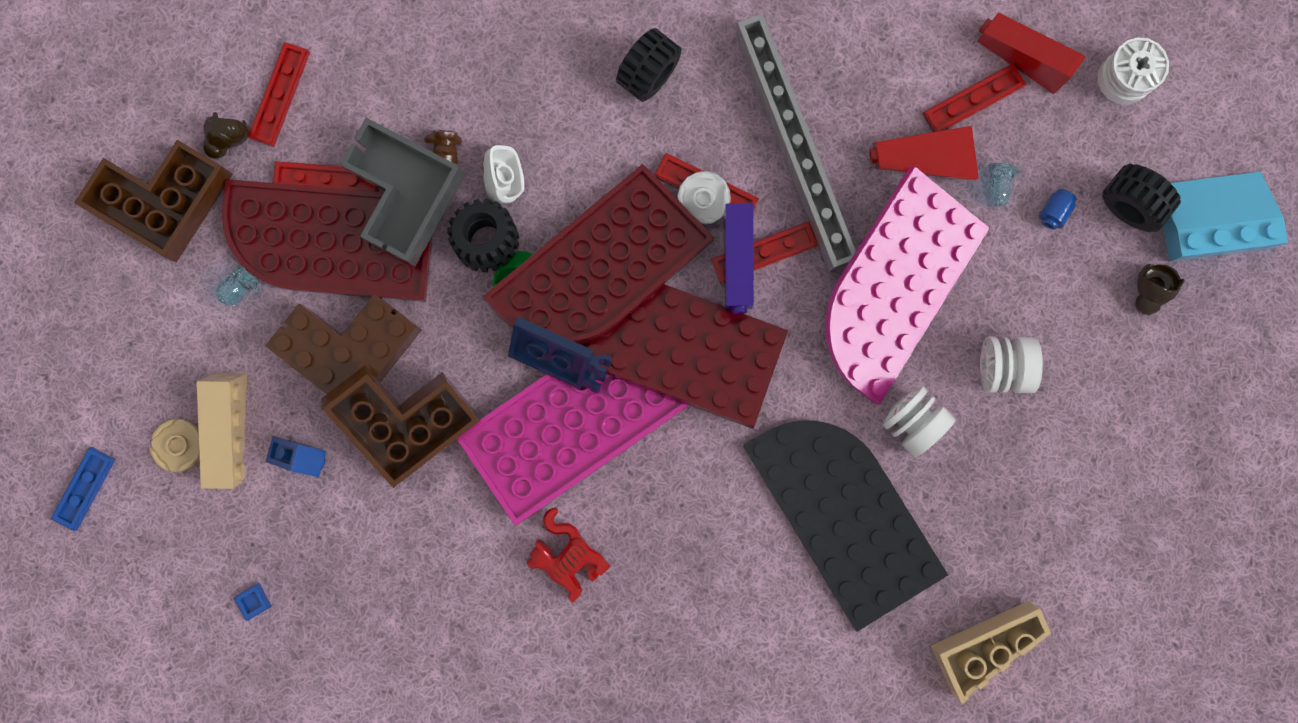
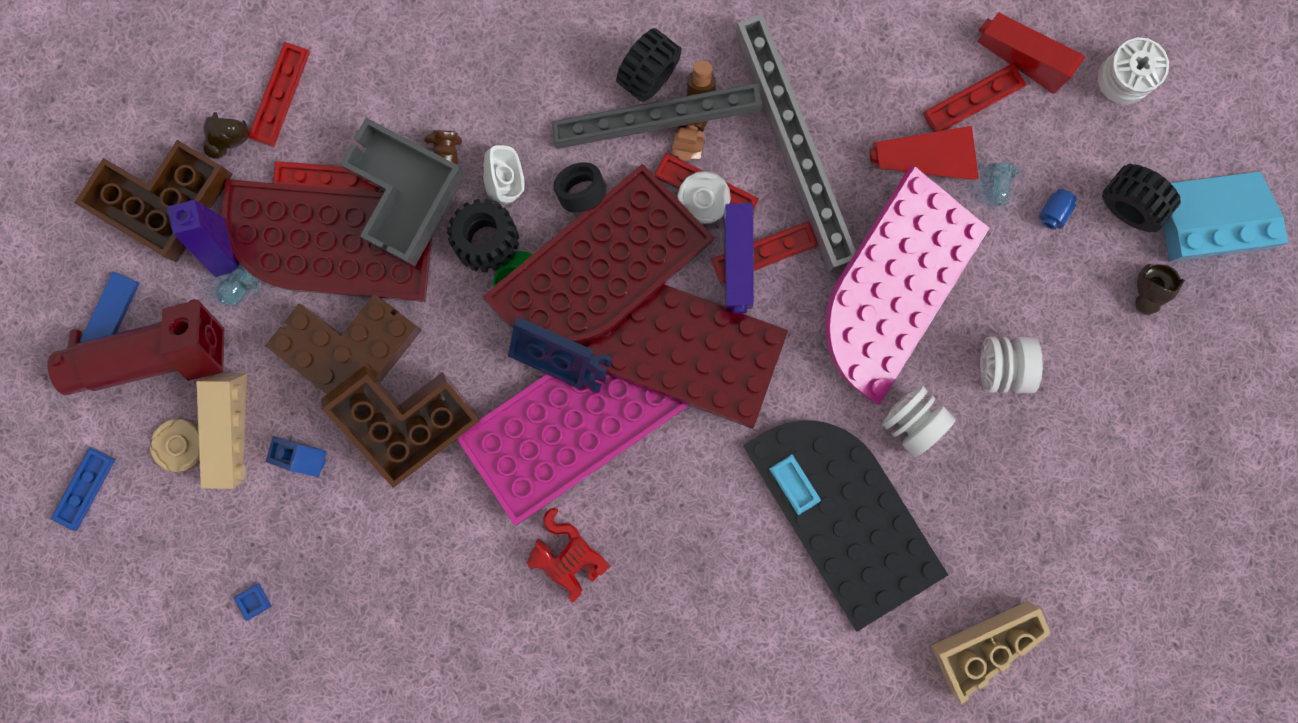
none -> dark red piece [47,299,225,396]
none -> blue tile [80,272,140,342]
none -> dark purple slope [167,200,241,277]
none -> dark grey tile [552,83,763,149]
none -> black tyre [553,162,606,213]
none -> nougat piece [671,61,716,161]
none -> medium azure tile [769,454,821,515]

